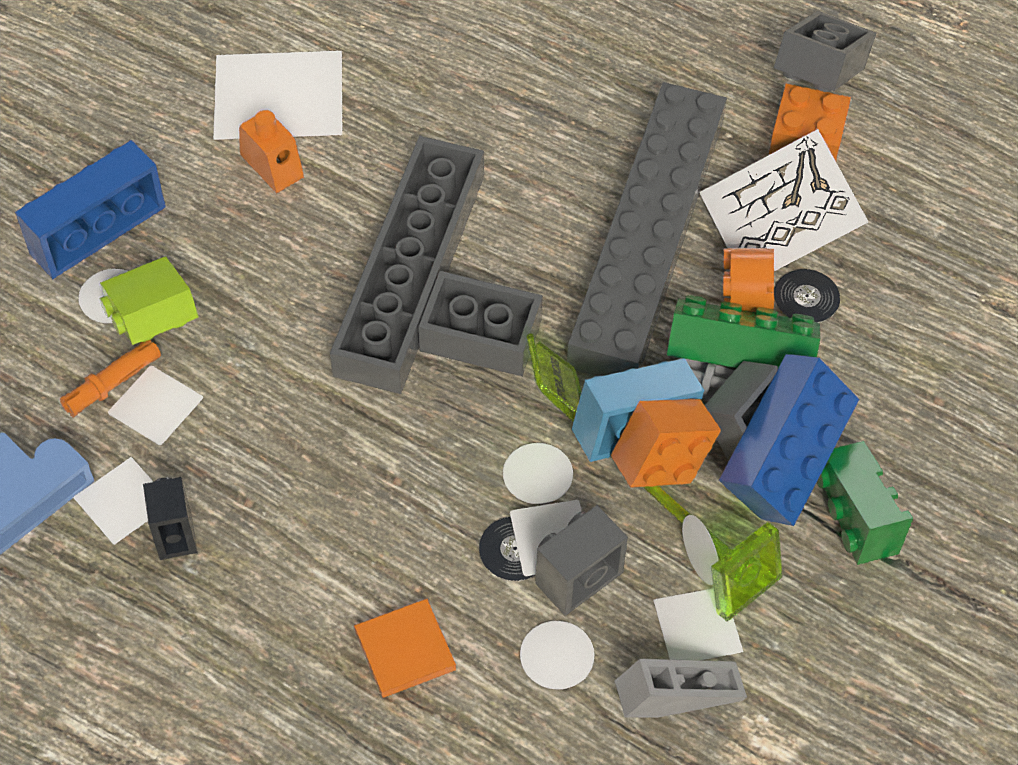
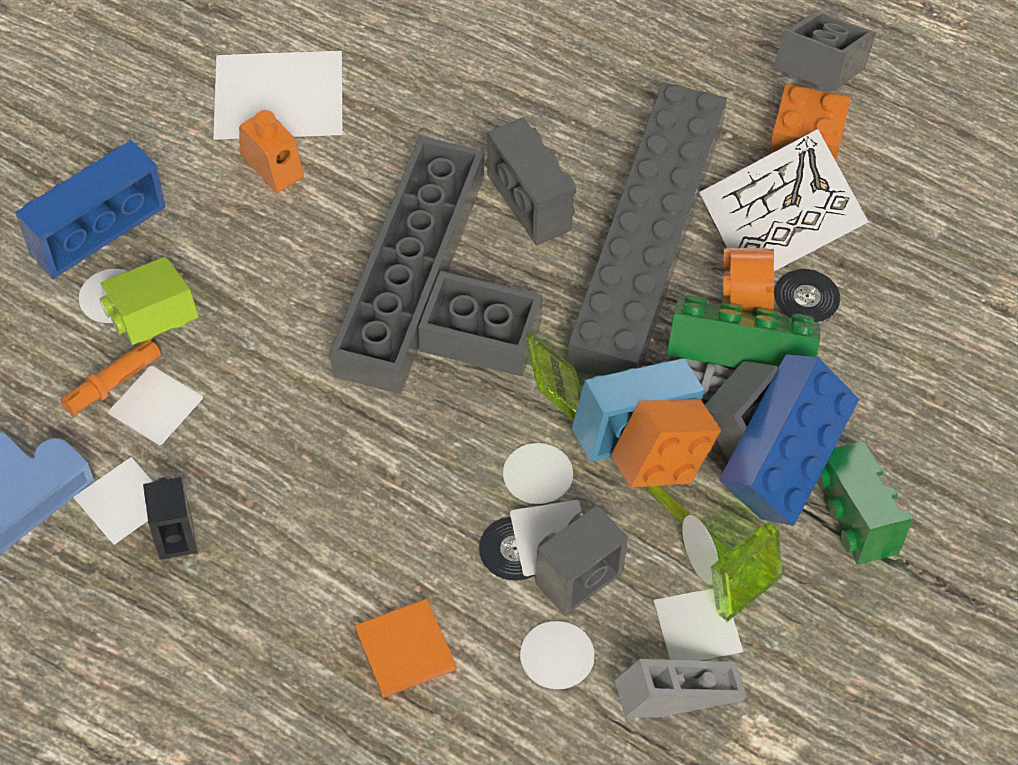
none -> dark grey brick [487,117,576,246]

